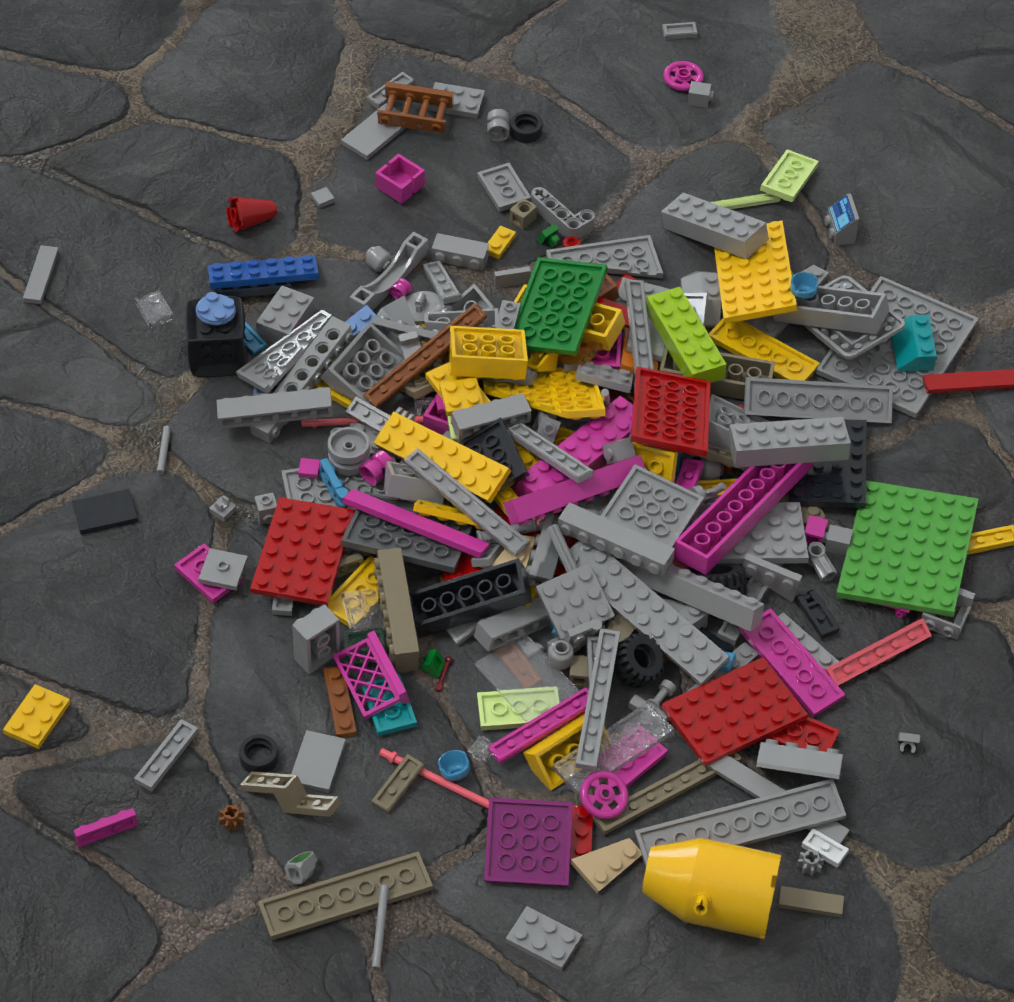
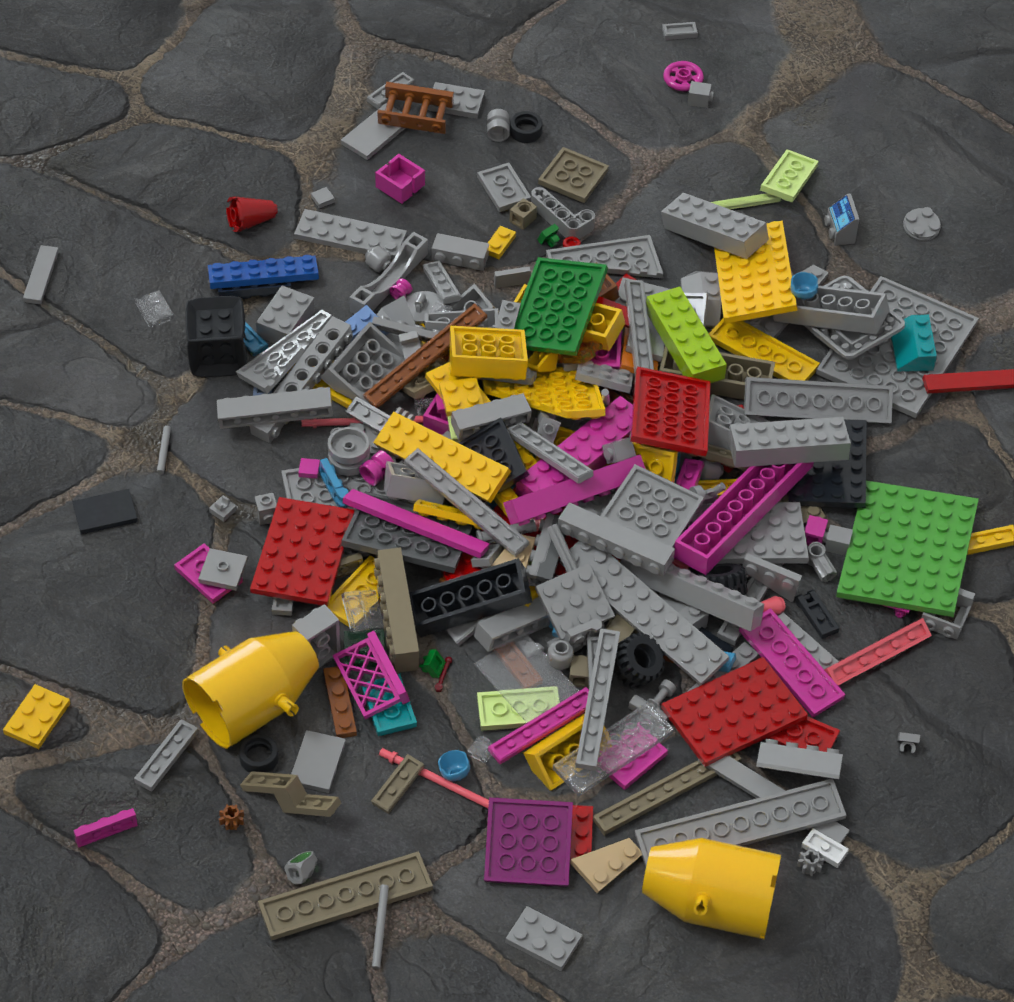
medium blue piece [196,292,236,325] -> none
dark pink plate [580,771,629,819] -> none
dark tan tile [778,886,844,918] -> none
none -> yellow piece [182,631,319,749]
none -> light grey plate [294,209,407,260]
none -> dark tan plate [538,147,609,203]
none -> coral cone [761,596,785,615]
none -> light grey piece [903,207,941,241]

